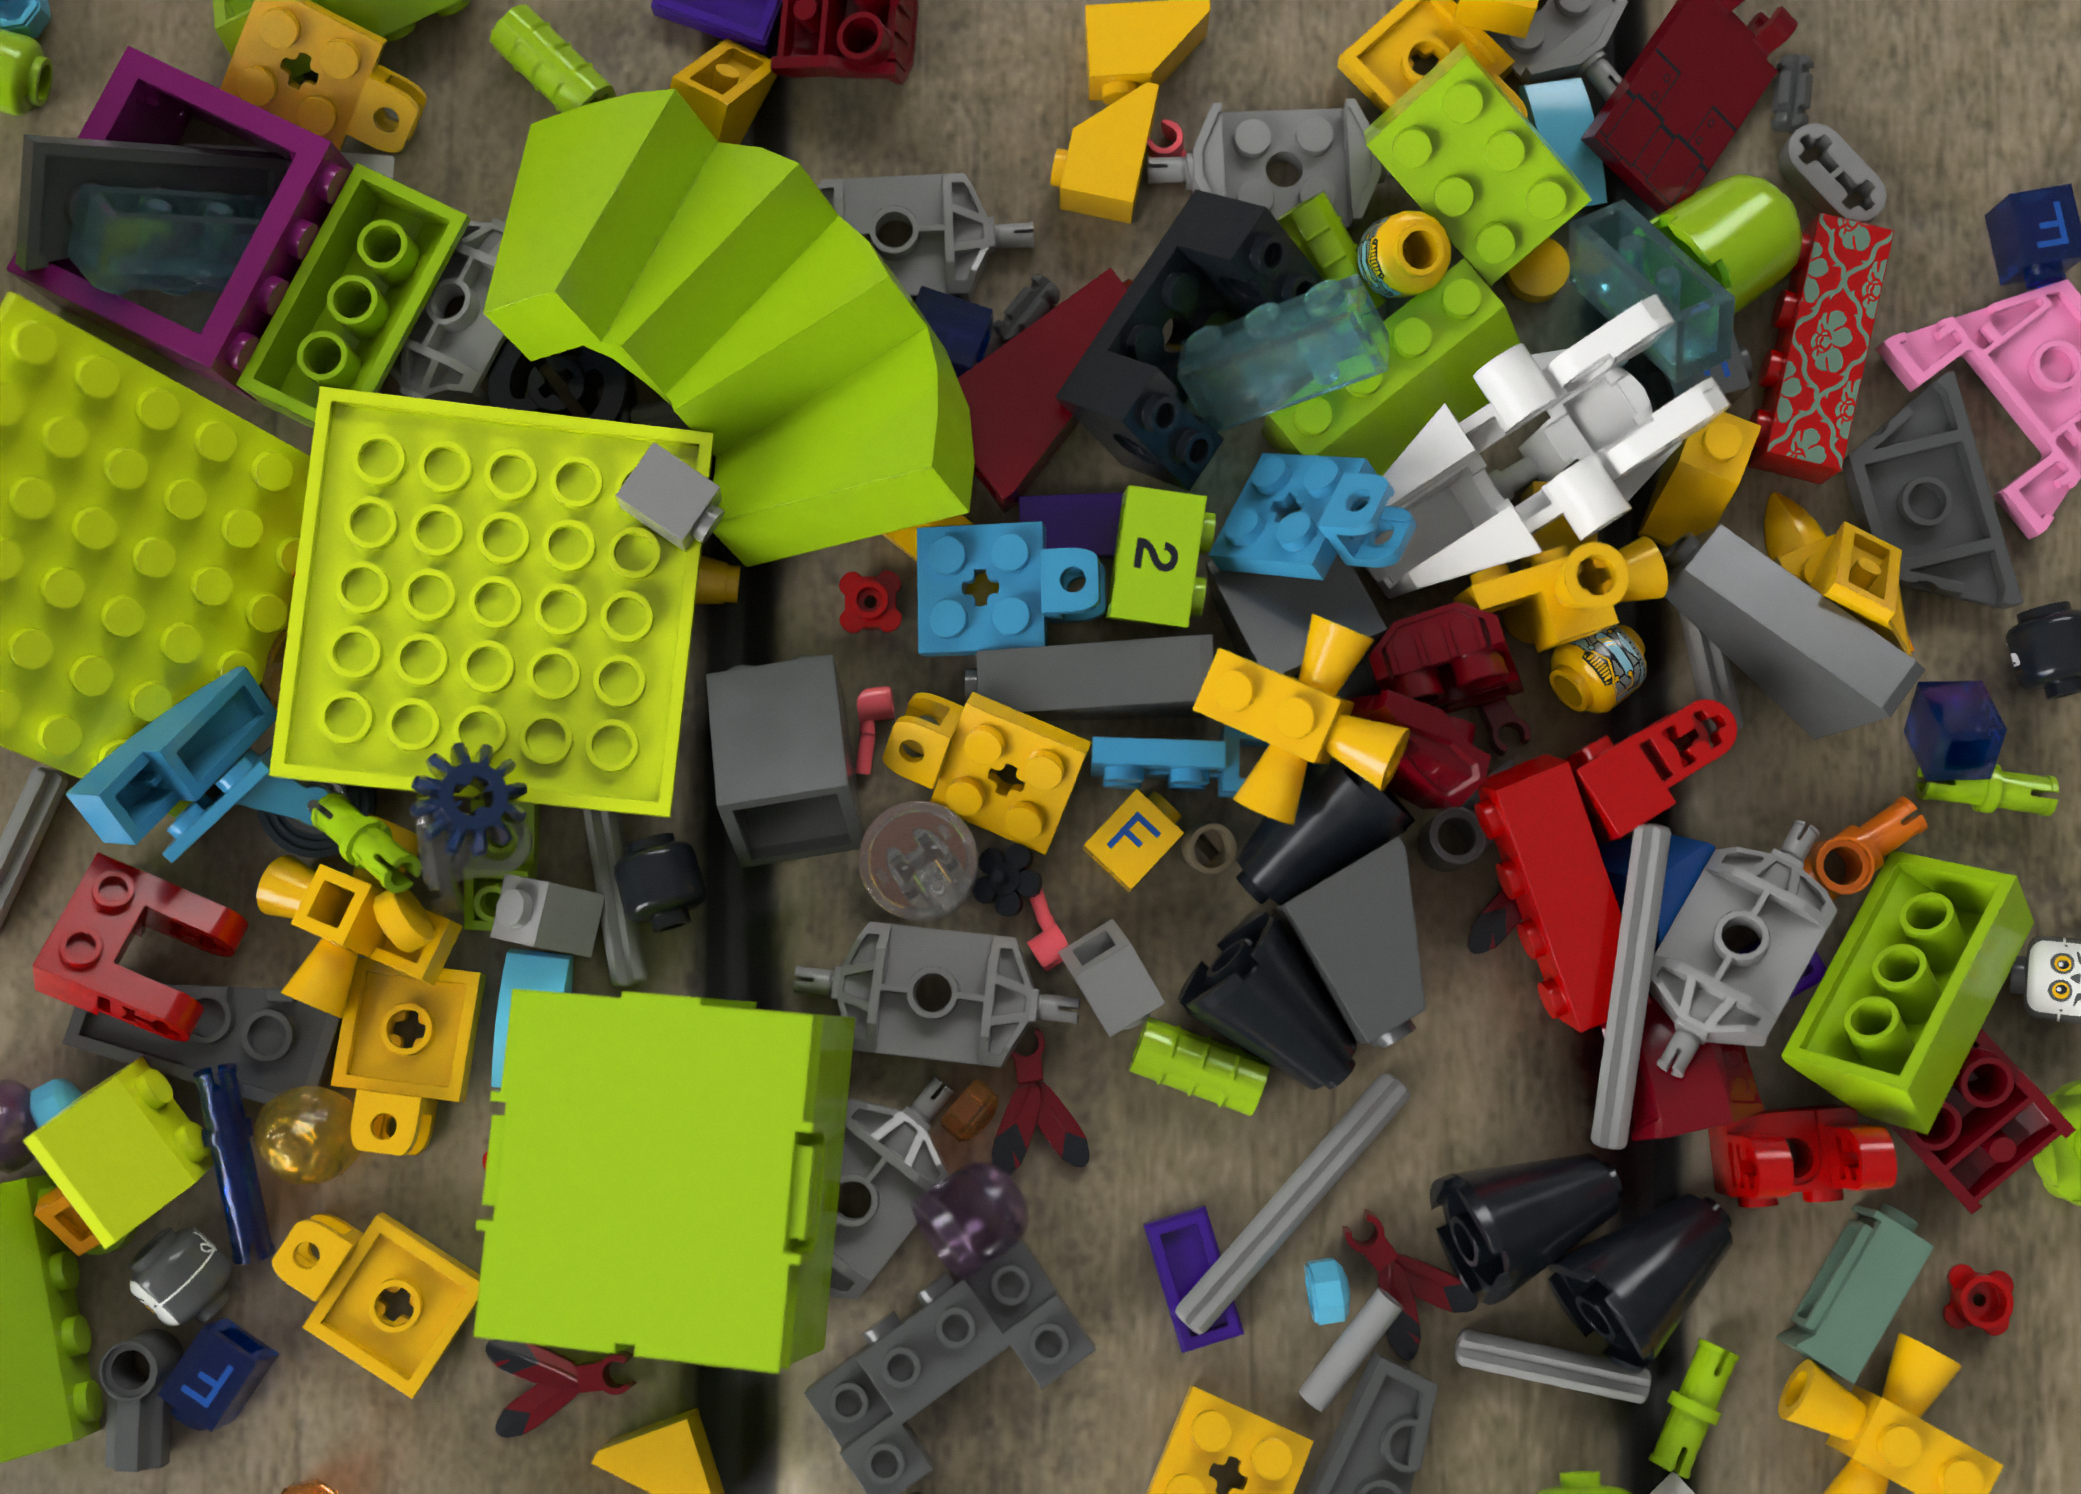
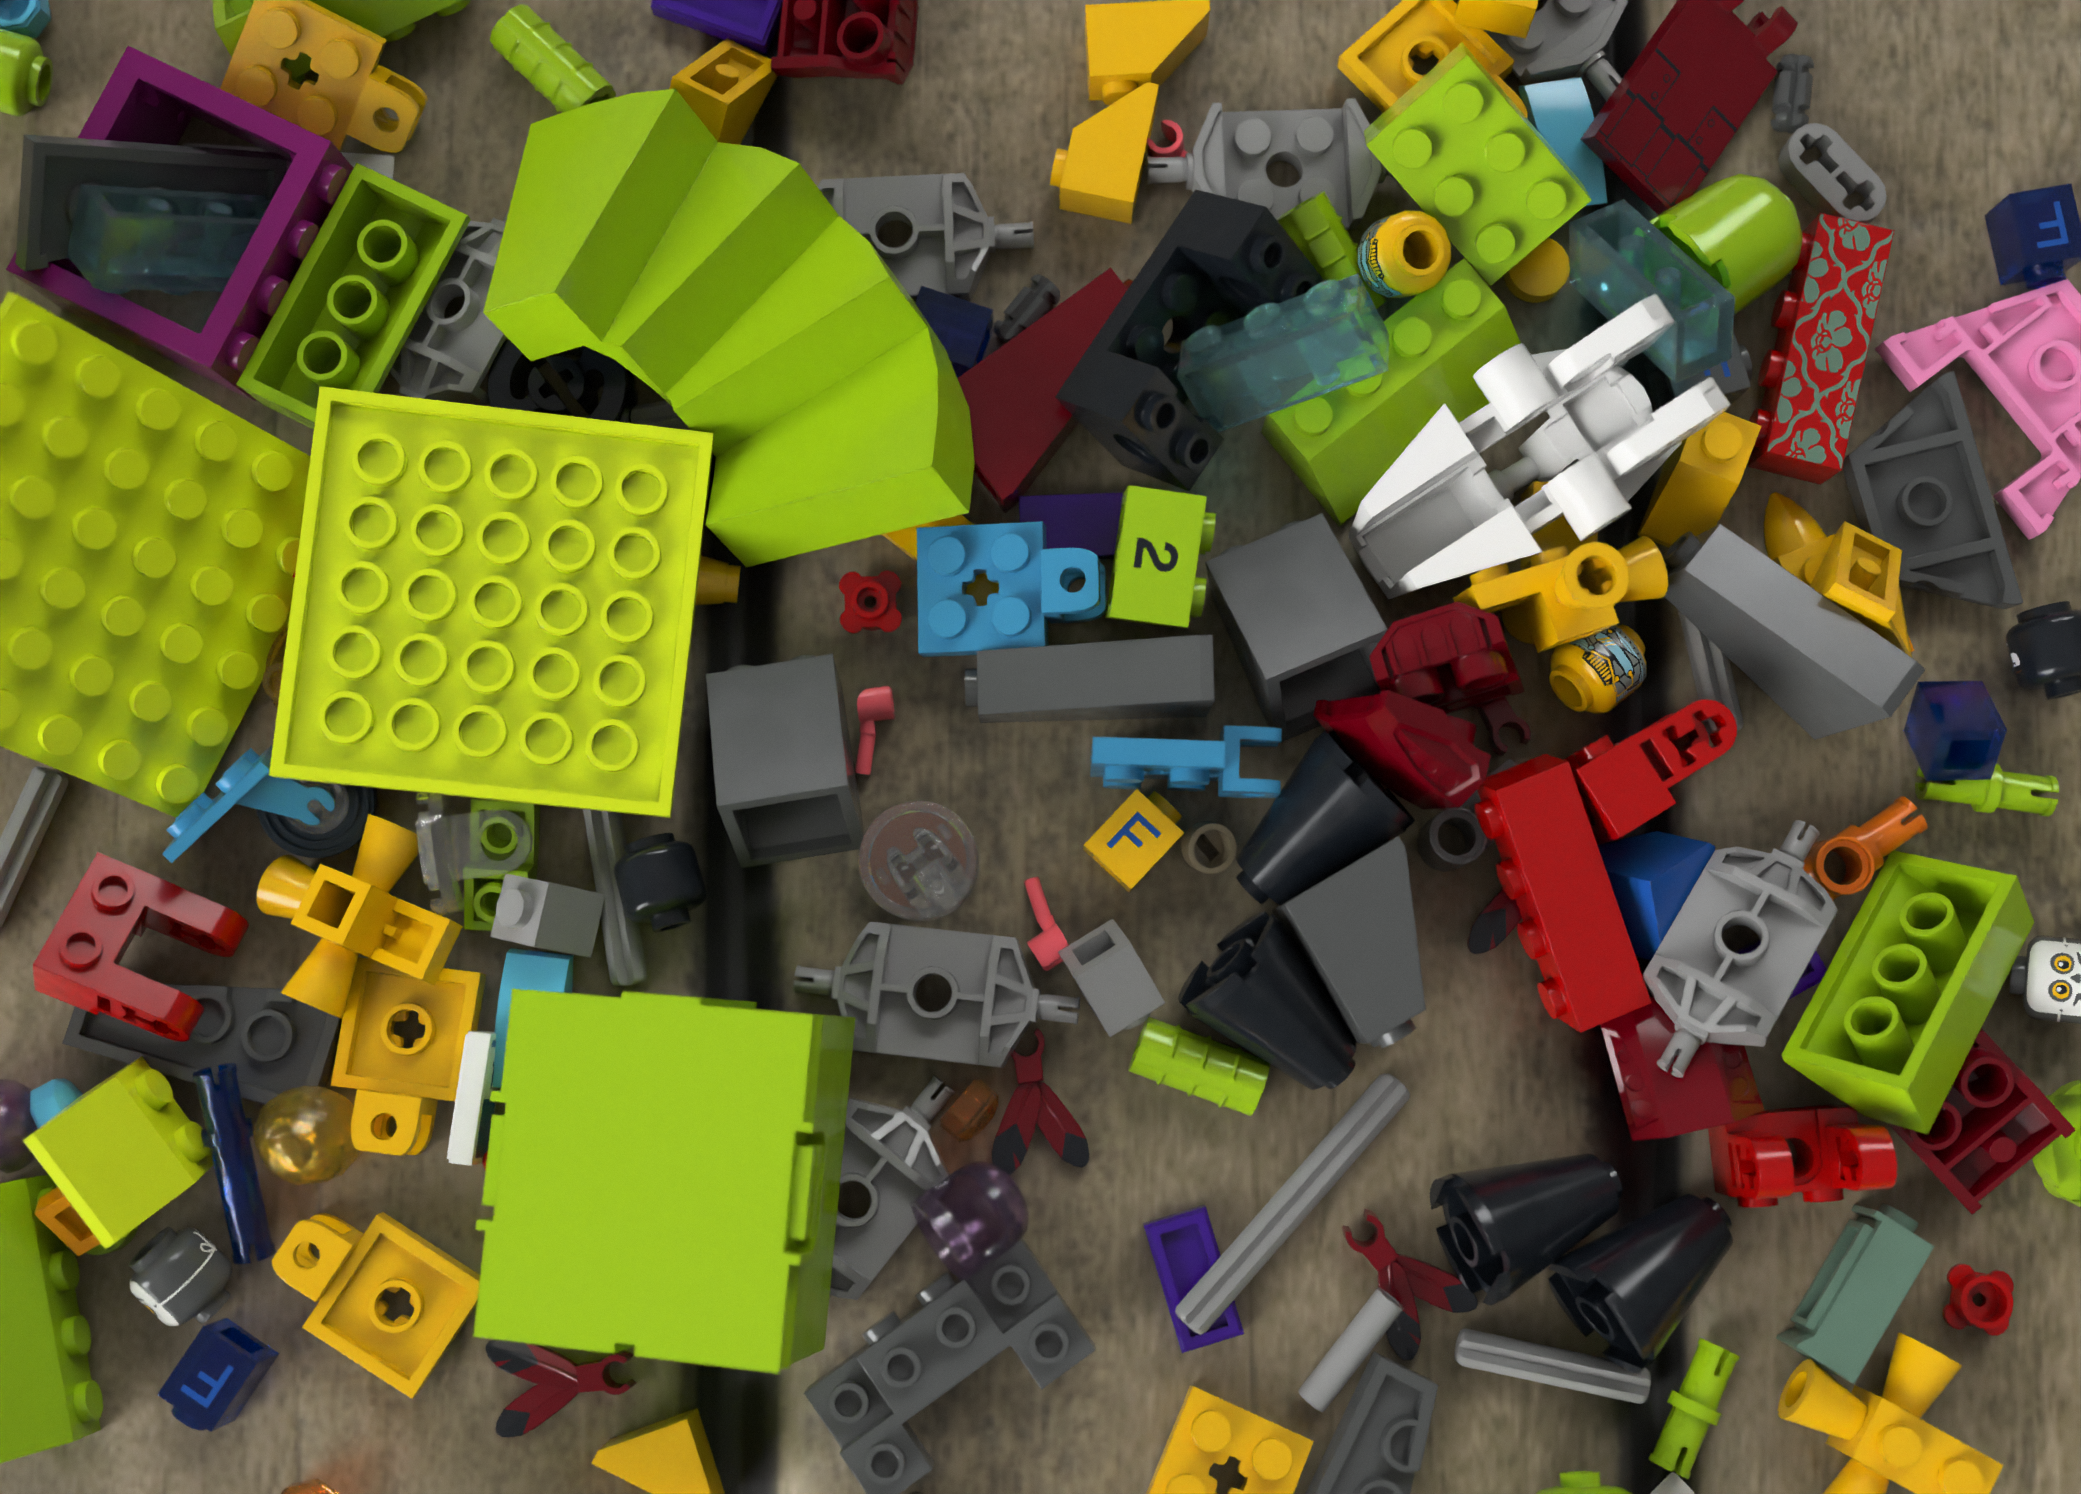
dark azure slope [66,667,277,845] -> none
dark grey piece [98,1328,184,1472] -> none
lime pin [311,793,422,893] -> none
yellow tile [373,889,434,953] -> none
dark blue gear [410,742,528,857] -> none
light grey brick [615,442,725,552] -> none
yellow plate [882,692,1092,855] -> none
black plant [972,843,1043,917] -> none
yellow brick [1192,614,1410,825] -> none
dark azure plate [1208,453,1417,580] -> none
medium azure tile [1304,1257,1351,1325] -> none
light grey axle [1591,823,1671,1149] -> none
none -> white tile [447,1031,498,1166]

